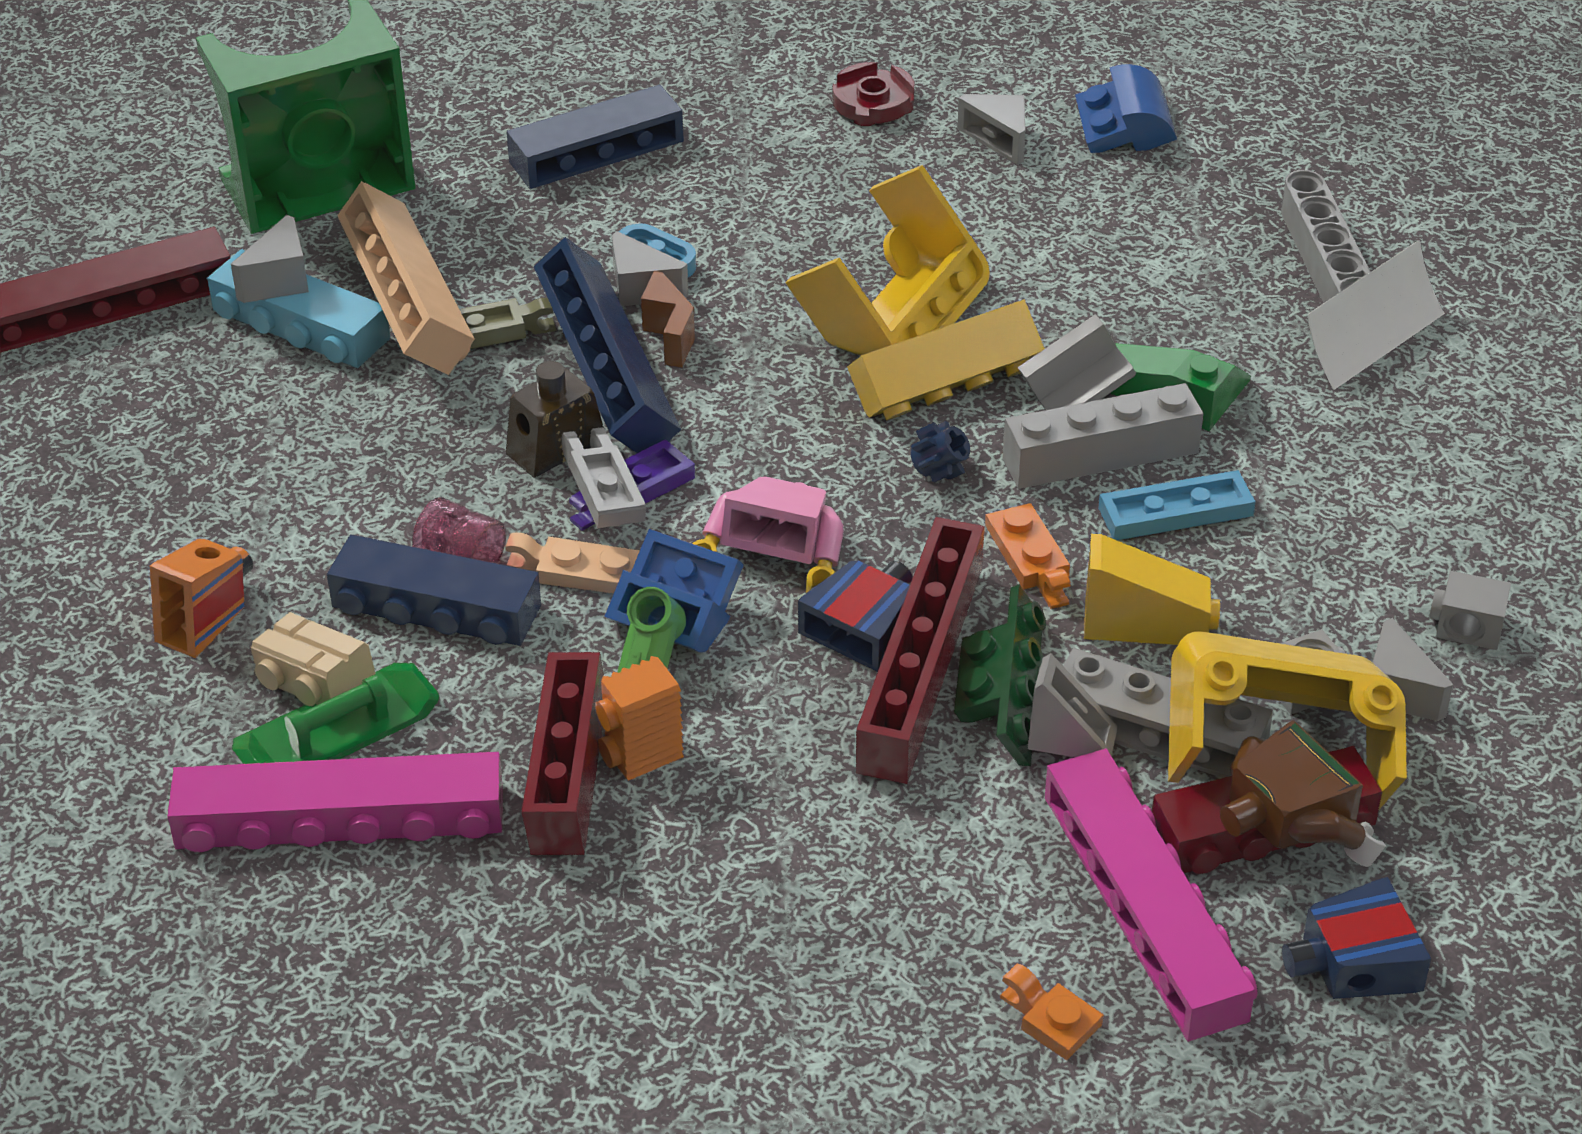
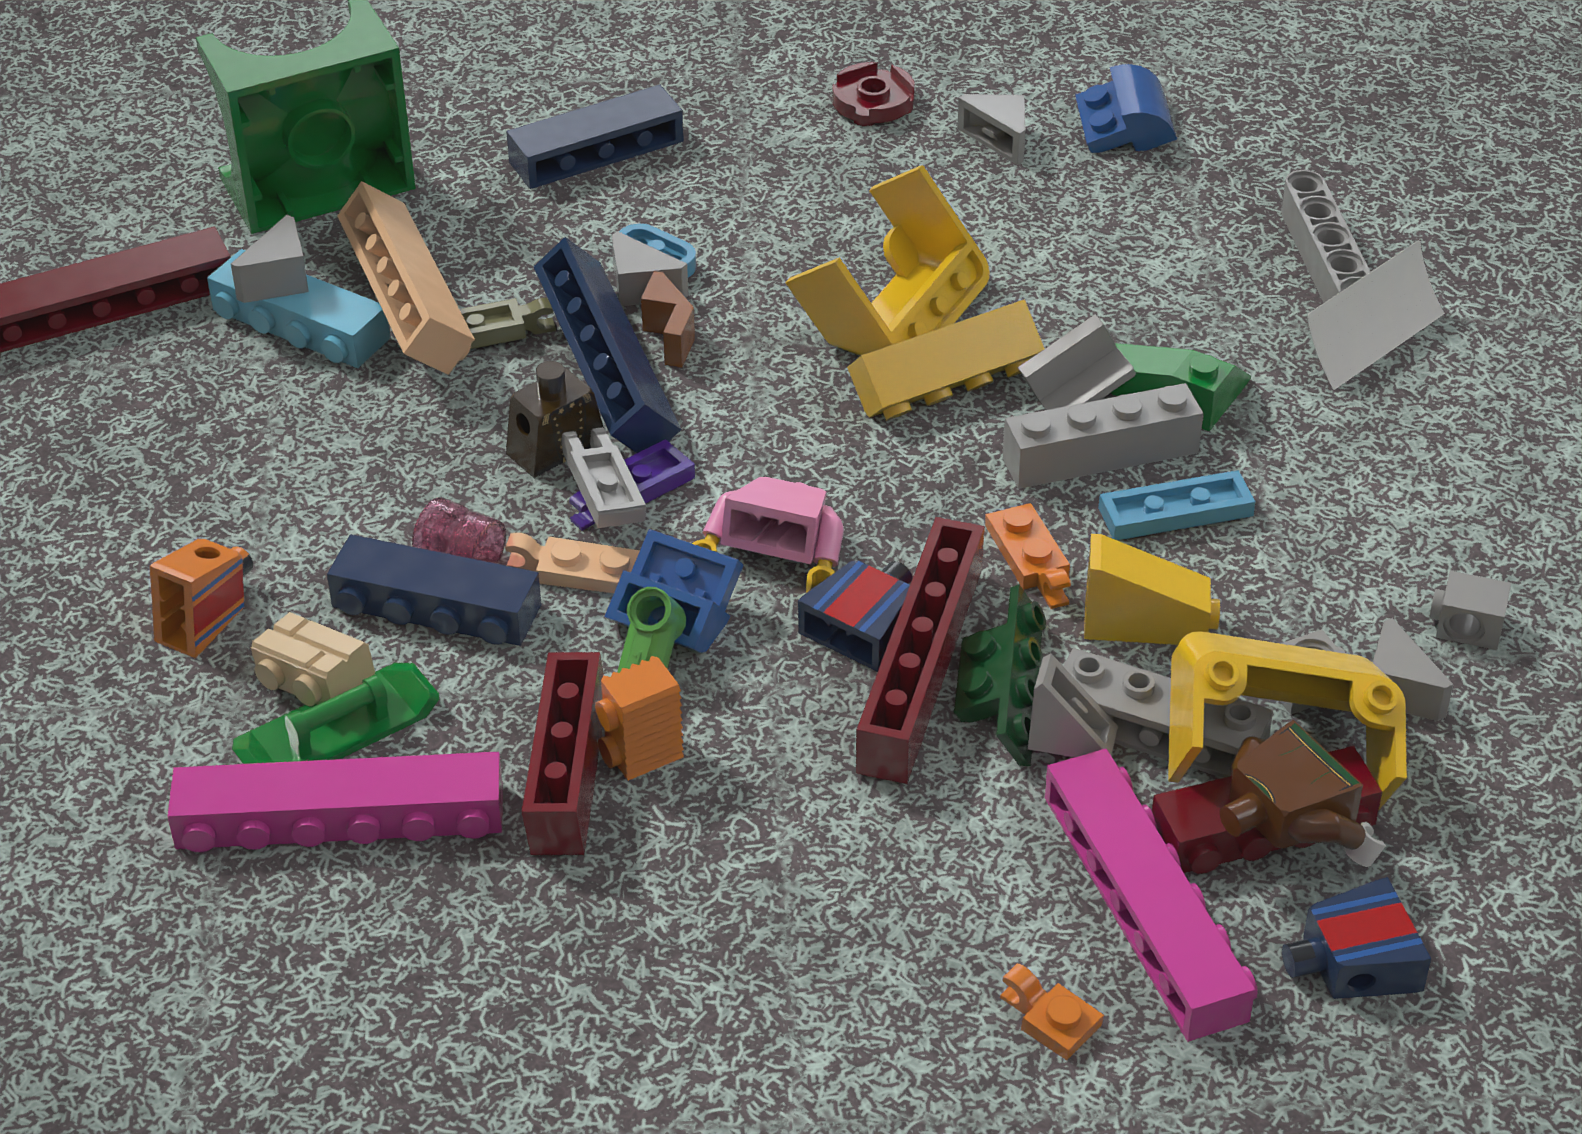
dark blue gear [911,421,970,483] -> none

